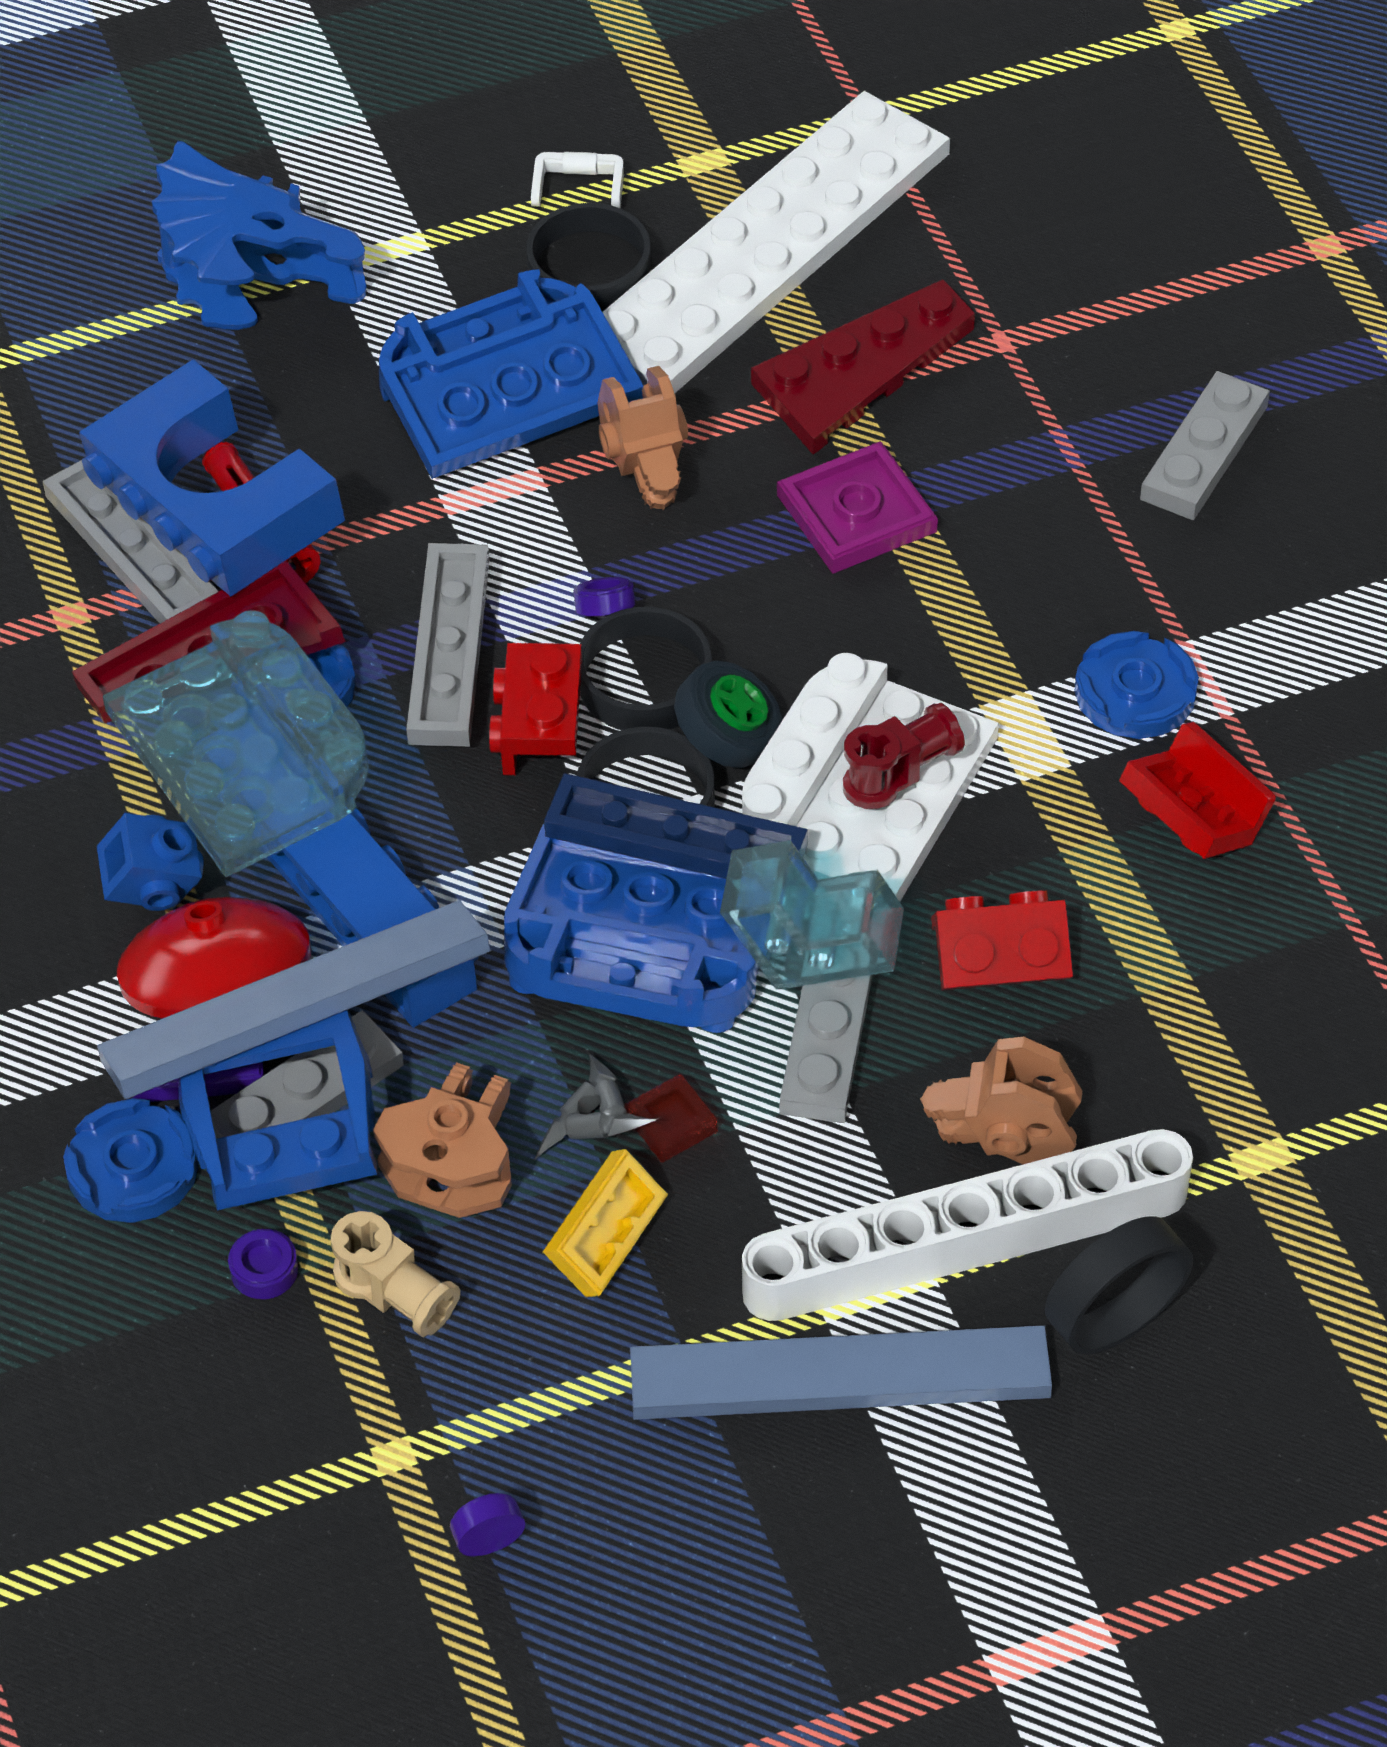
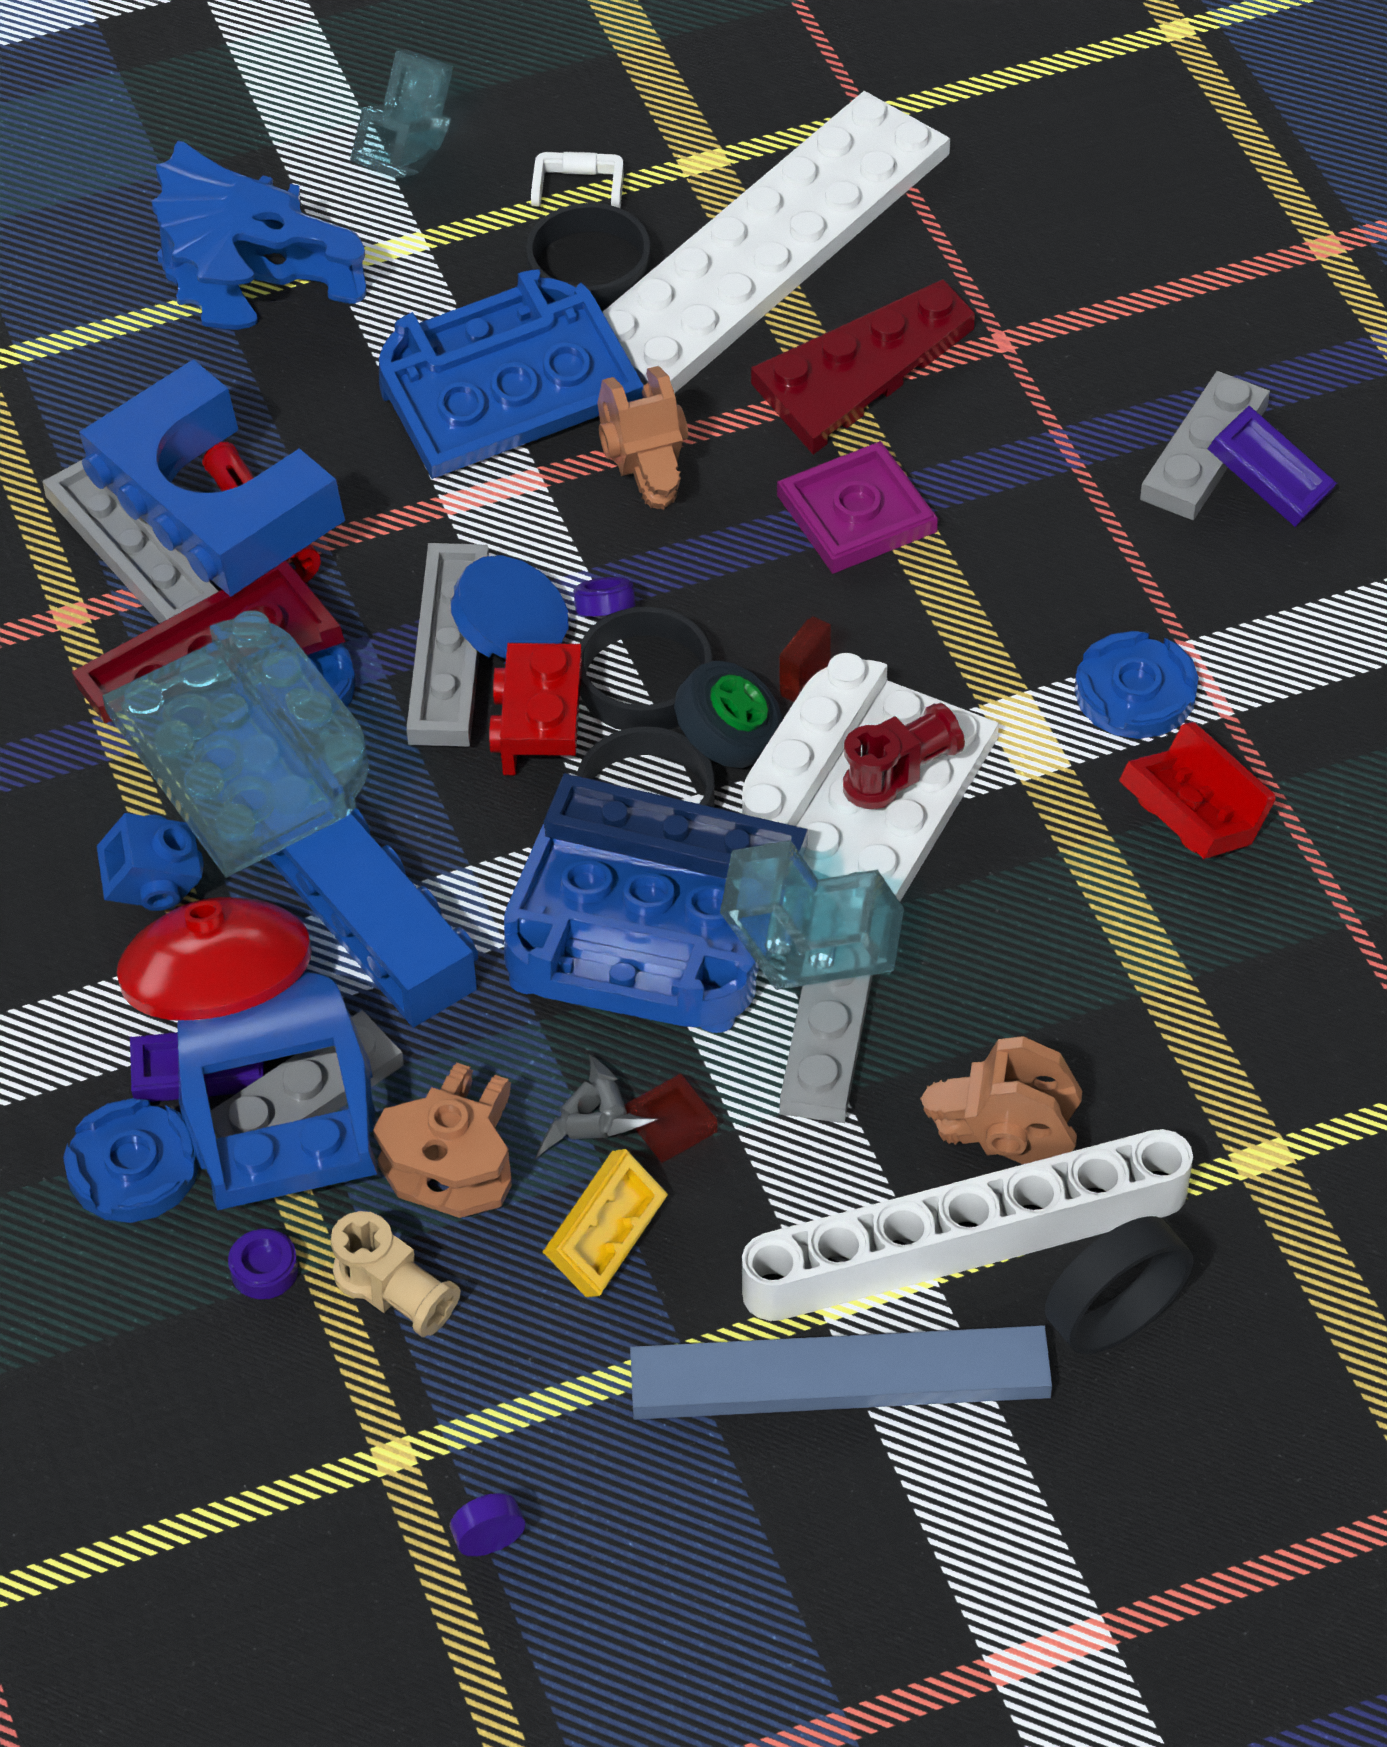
sand blue tile [97,900,490,1099] -> none
red bracket [931,890,1073,990] -> none
none -> clear light blue brick [350,49,453,179]
none -> blue tile [450,555,569,664]
none -> clear red tile [780,616,831,702]
none -> dark purple tile [1207,406,1337,527]

